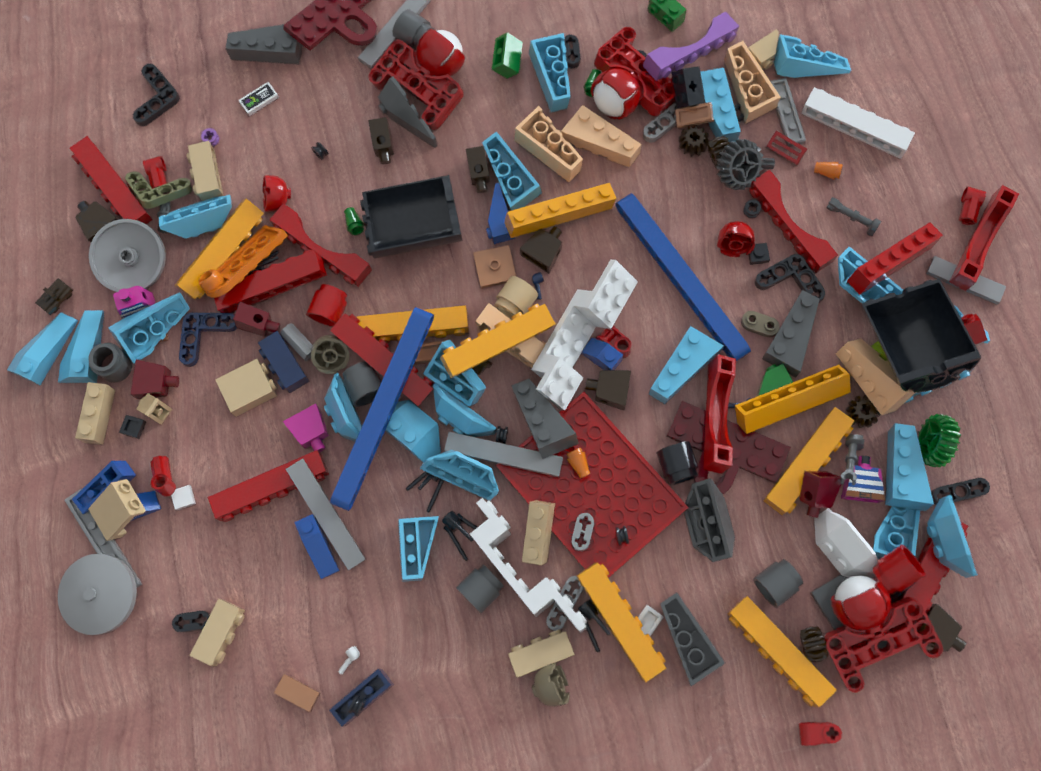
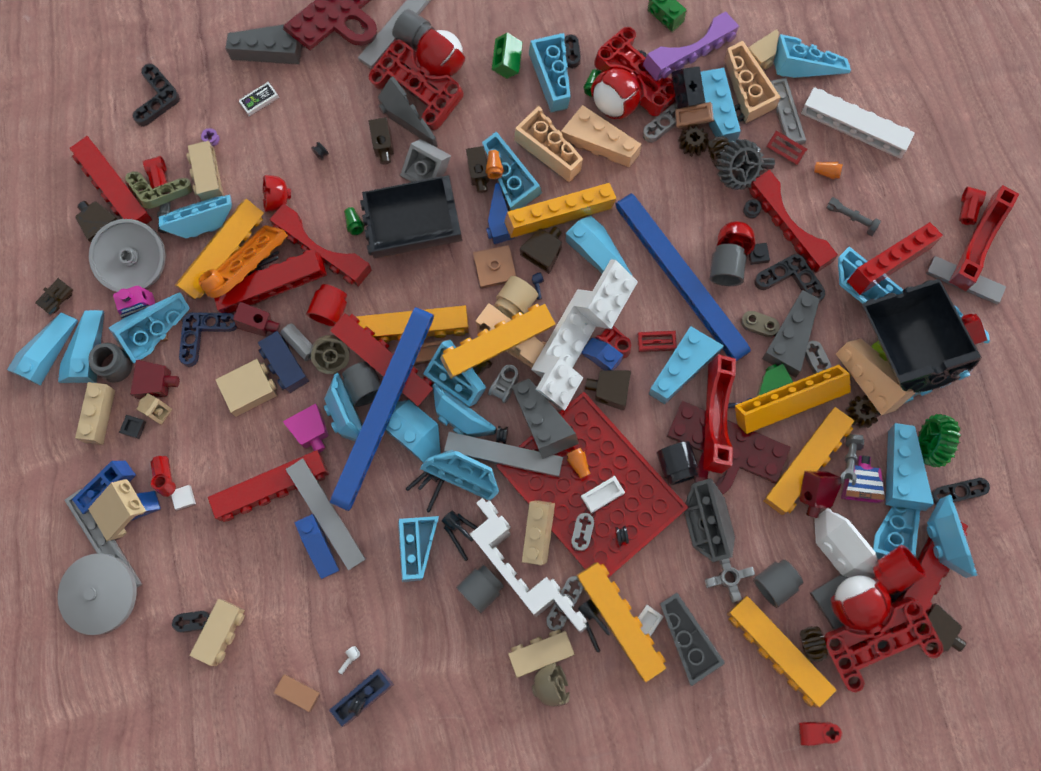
none -> light grey slope [400,139,451,182]
none -> orange cone [485,150,504,179]
none -> light grey piece [488,365,519,403]
none -> medium azure wedge [566,216,632,275]
none -> white tile [581,476,625,514]
none -> red tile [637,331,677,352]
none -> light grey pin [704,558,755,603]
none -> dark grey piece [709,244,746,286]
none -> light grey beam [805,341,831,374]

